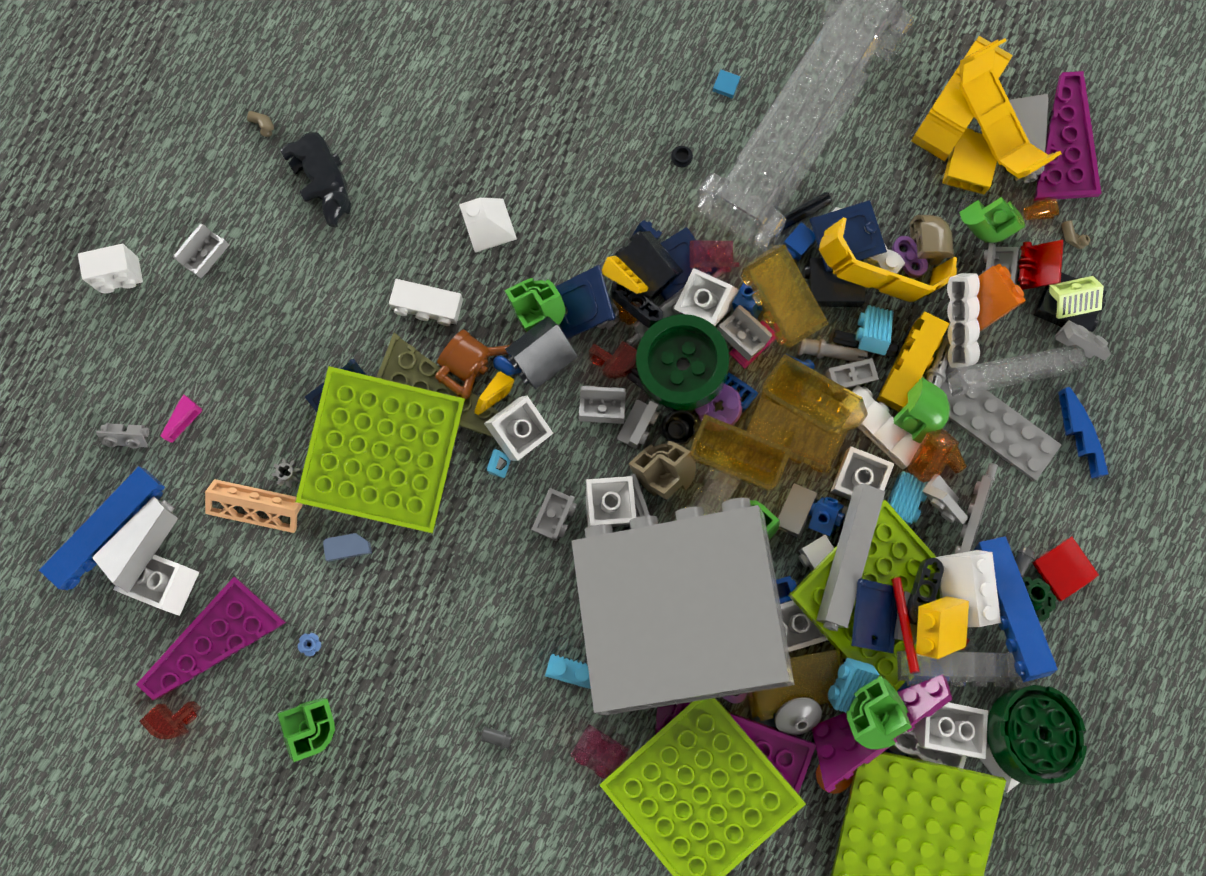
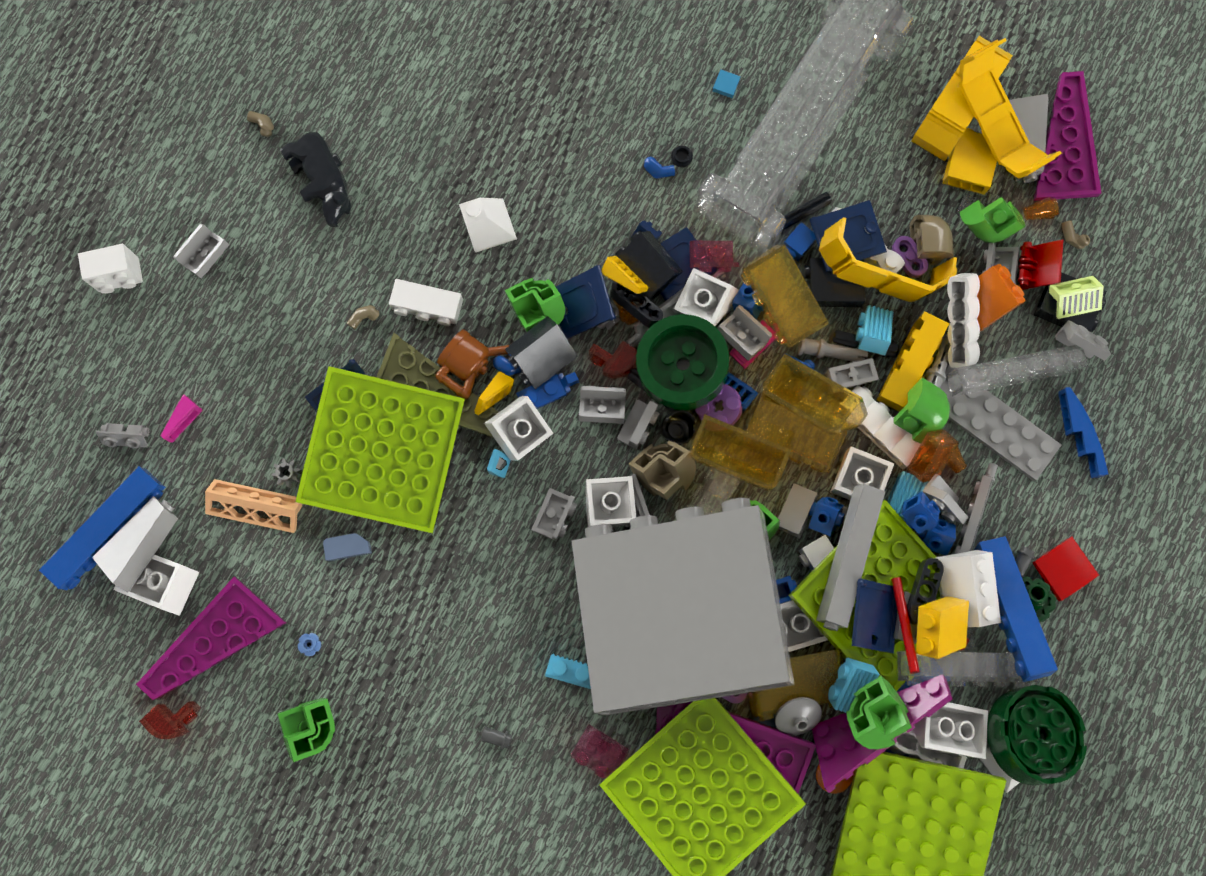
none -> dark tan arm [346,305,379,330]
none -> blue hinge [516,372,579,409]
none -> blue arm [644,157,675,178]
none -> blue brick [901,491,940,534]
none -> blue brick [918,519,956,556]

